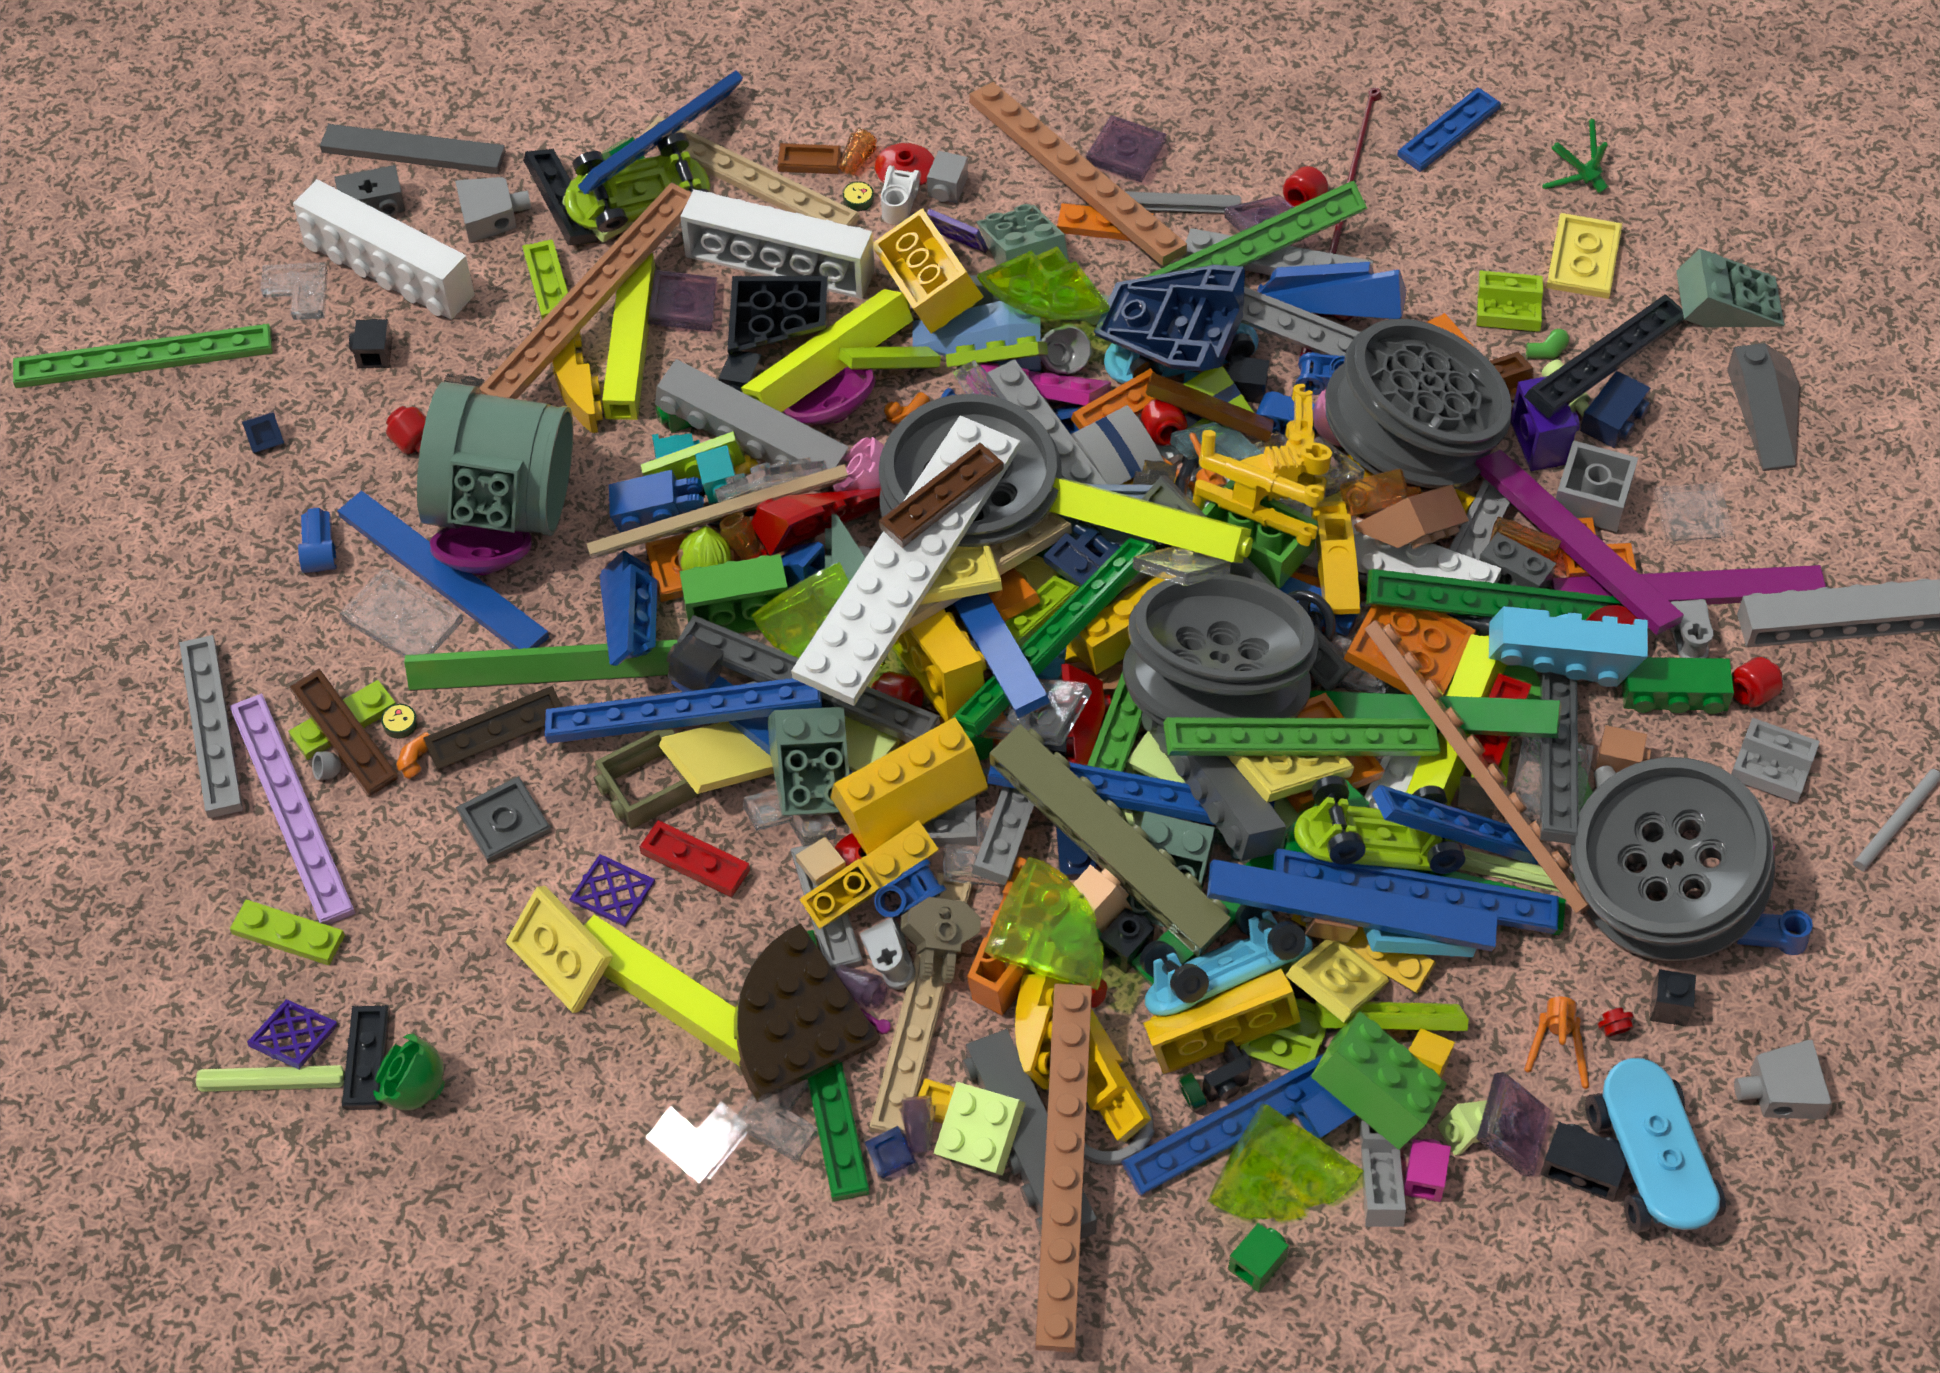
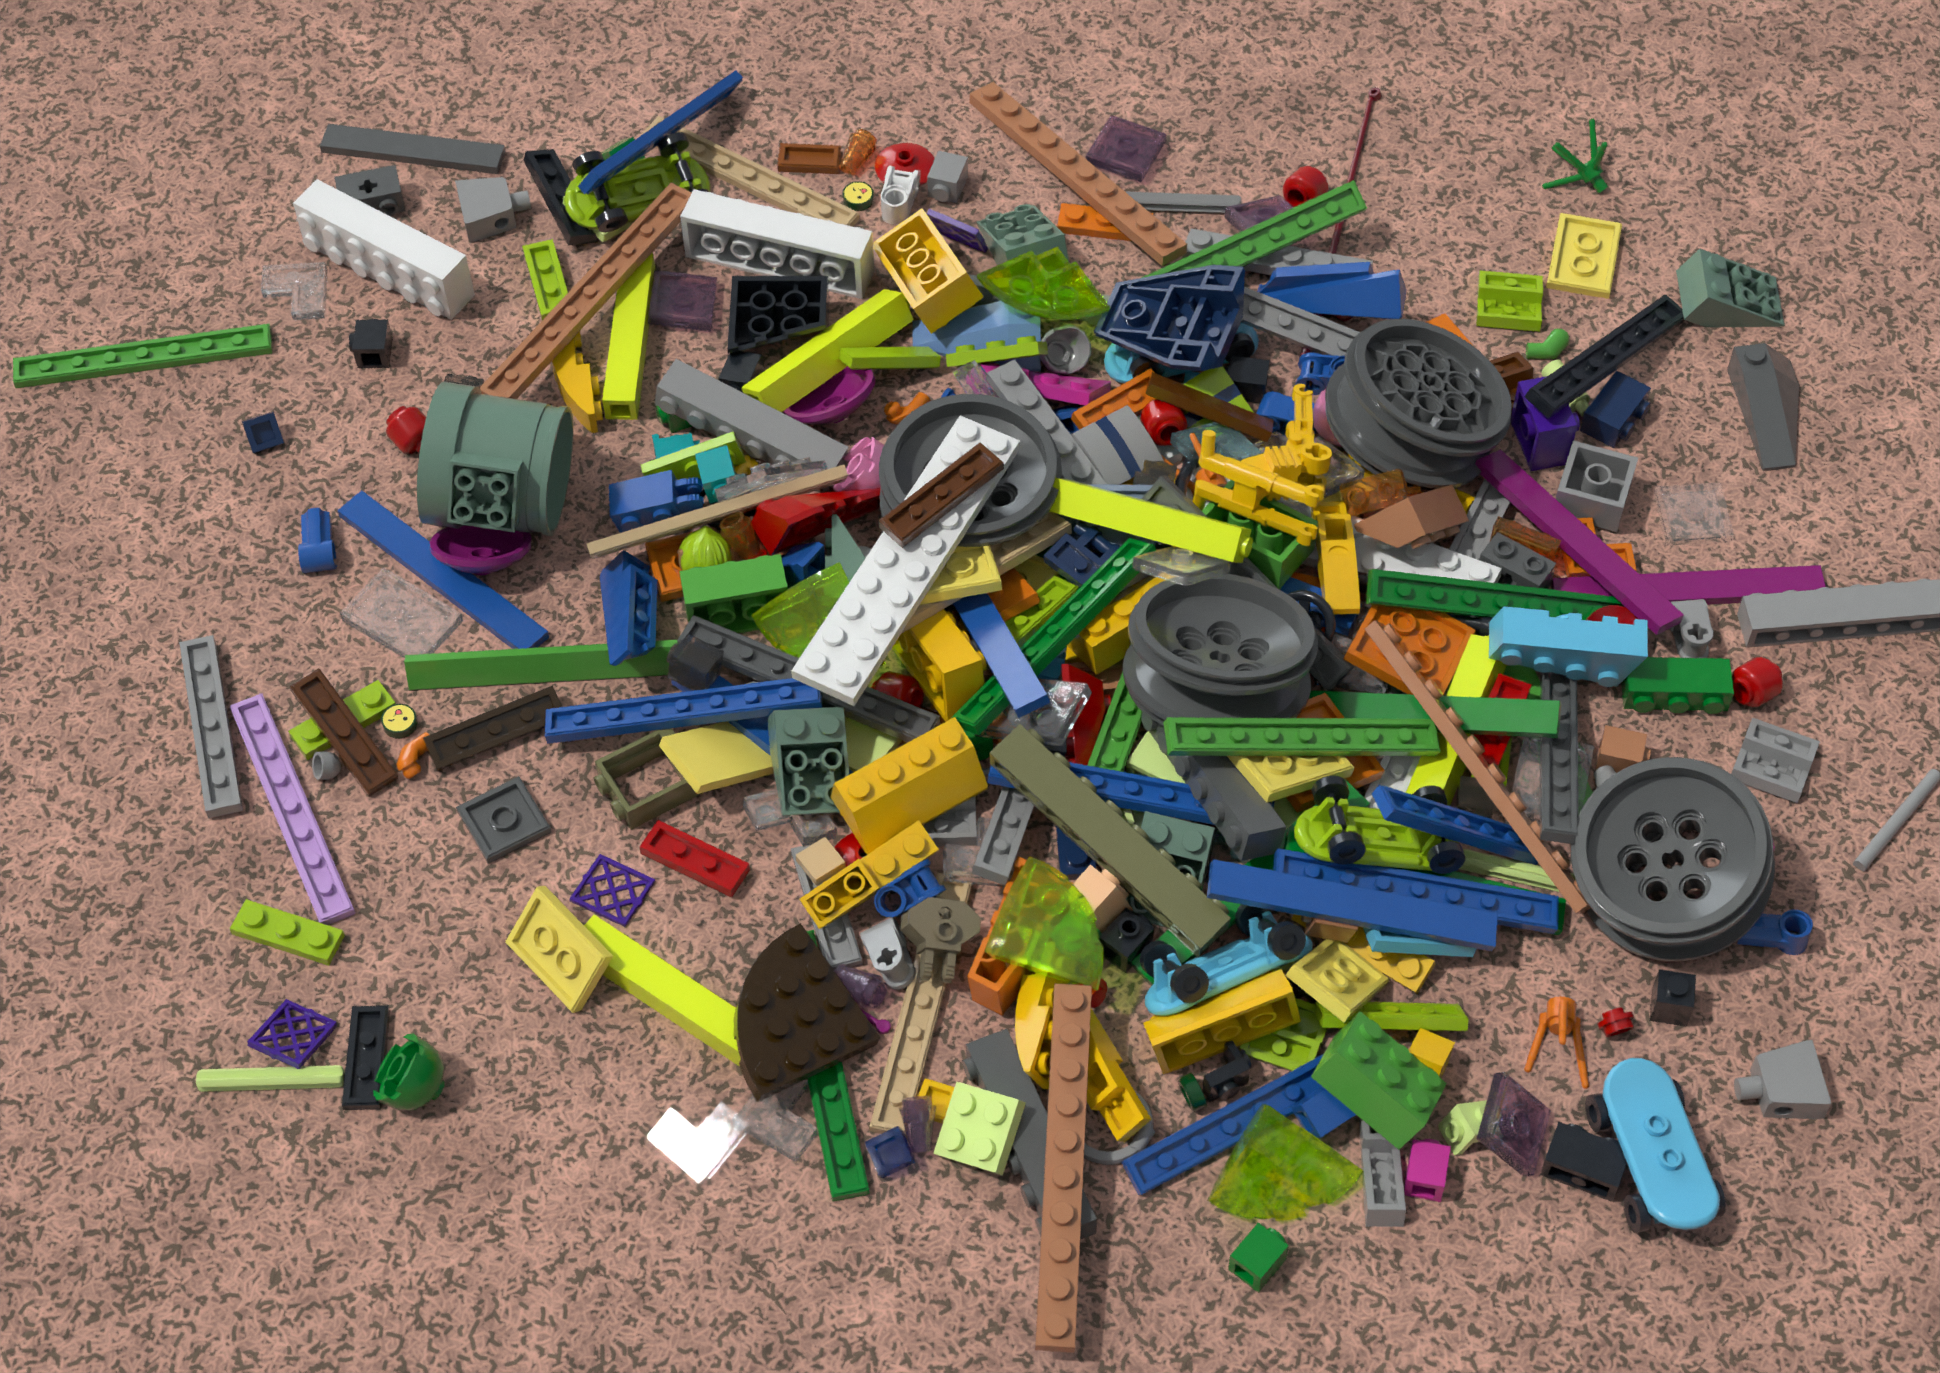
blue tile [1397,87,1501,172] -> none

